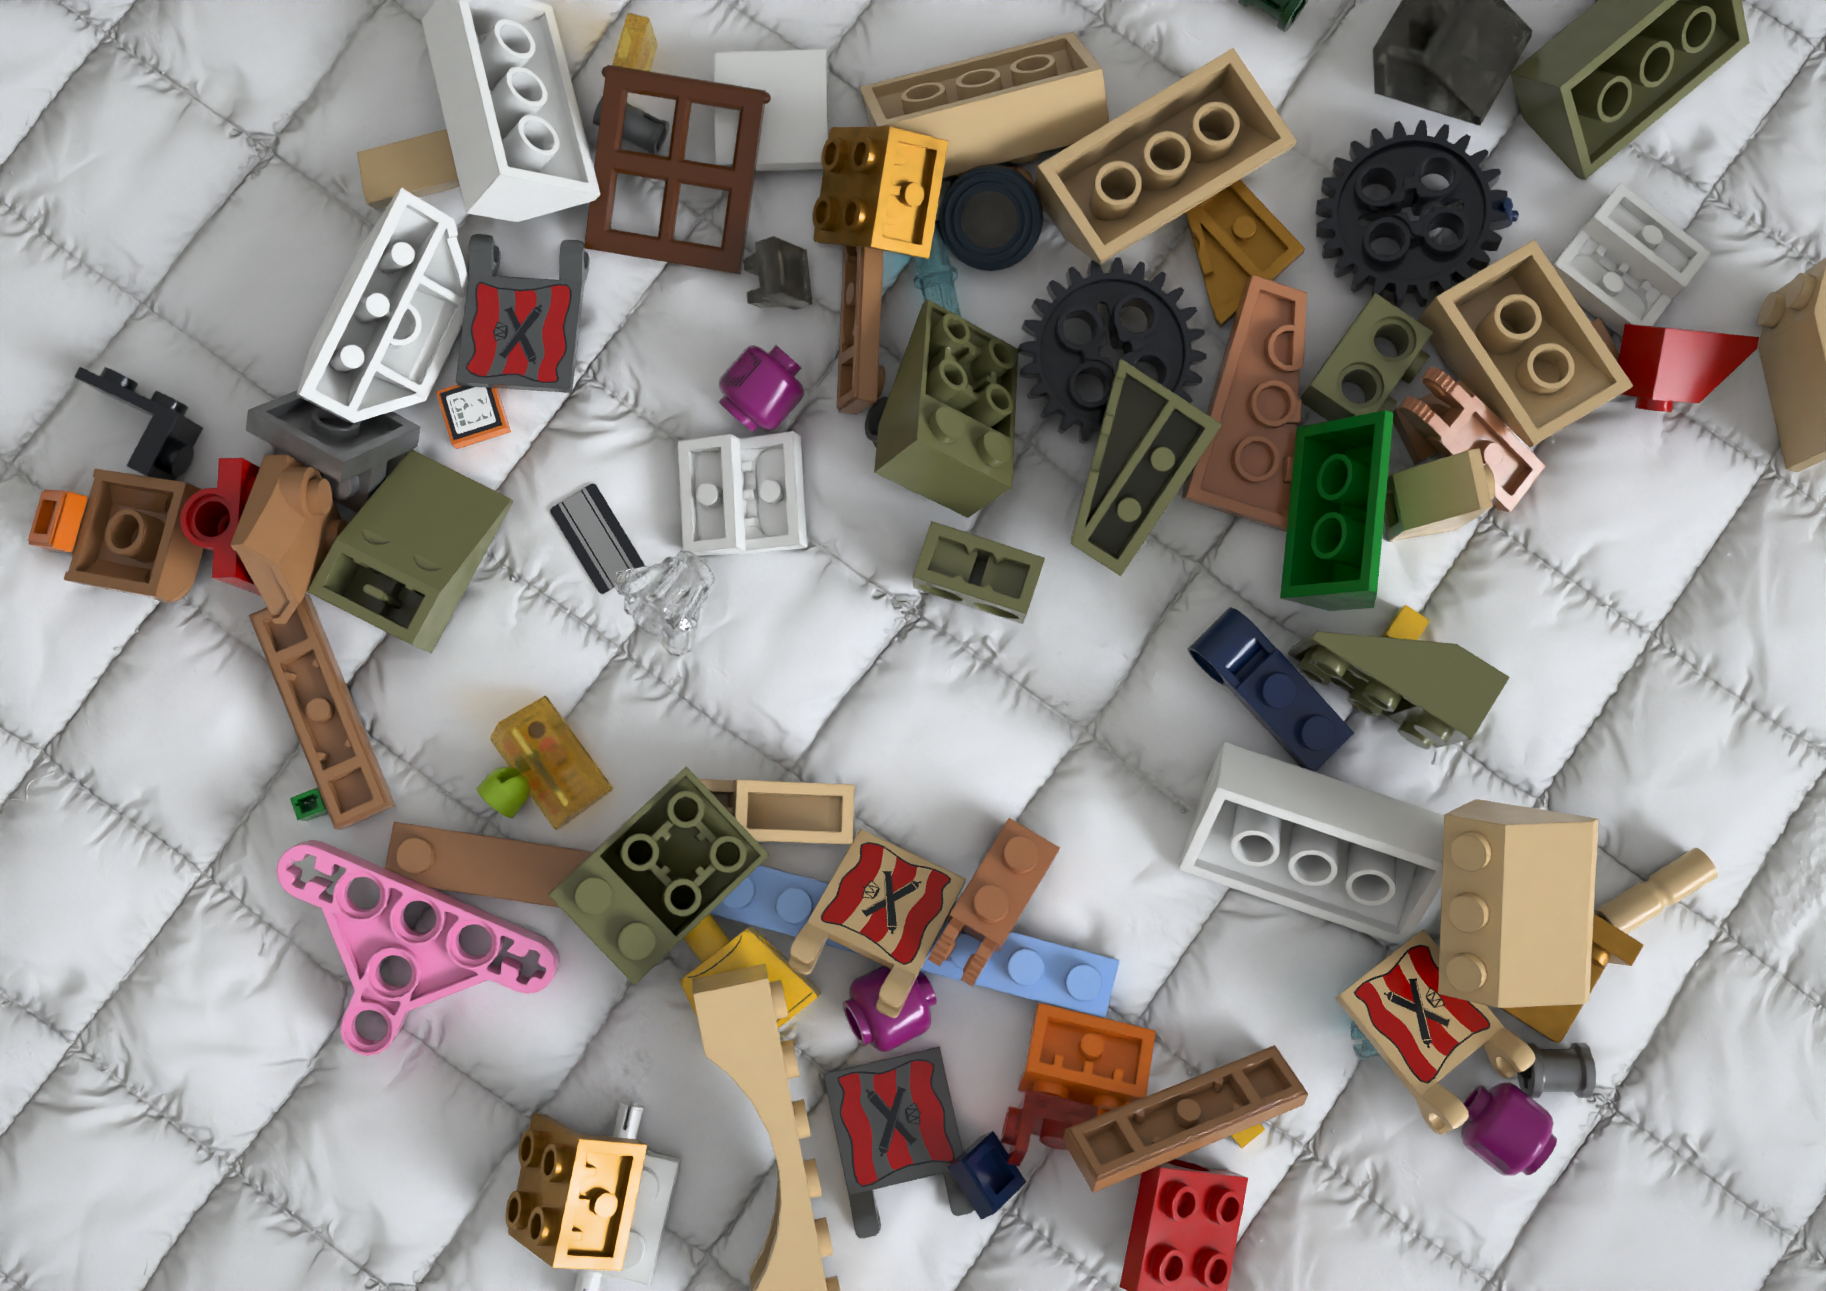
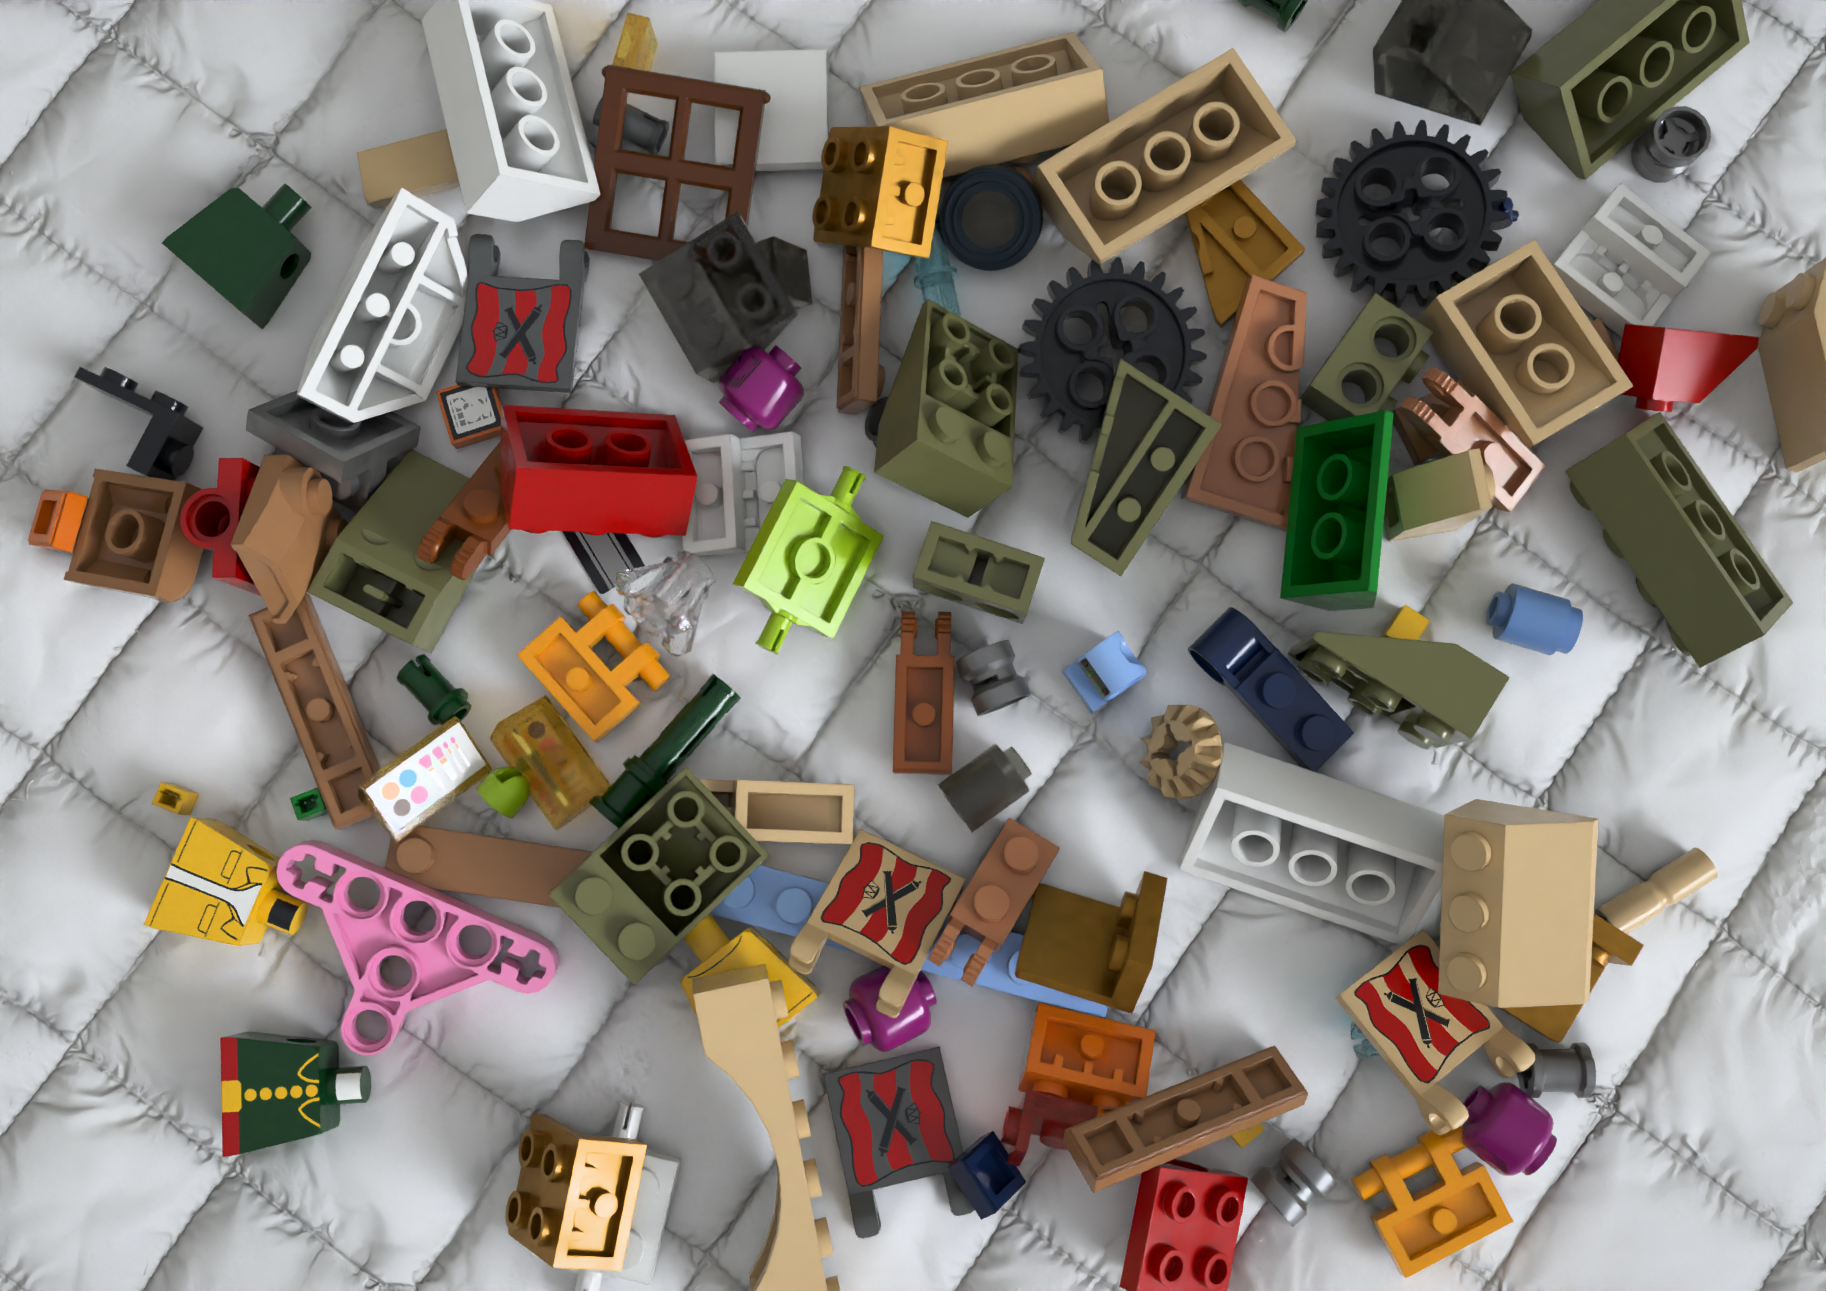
none -> yellow torso [143,817,308,946]
none -> yellow piece [151,782,199,815]
none -> dark green torso [162,183,312,329]
none -> dark green torso [220,1032,371,1157]
none -> slope [358,716,492,843]
none -> dark green pin [397,654,471,729]
none -> dark orange hinge [417,441,512,581]
none -> red slope [501,405,698,538]
none -> light orange plate [517,591,671,743]
none -> dark green pin [589,674,741,828]
none -> clear smoke slope [639,212,798,383]
none -> lime plate [733,466,884,655]
none -> dark orange hinge [893,611,955,775]
none -> clear smoke brick [938,743,1032,833]
none -> flat silver wheel [955,640,1031,716]
none -> pearl gold bracket [1014,871,1168,1014]
none -> light blue leg [1062,630,1147,714]
none -> tan gear [1139,705,1222,799]
none -> flat silver wheel [1250,1138,1337,1227]
none -> light orange plate [1351,1126,1514,1278]
none -> medium blue brick [1486,583,1583,655]
none -> olive slope [1565,412,1793,668]
none -> flat silver wheel [1631,106,1711,183]

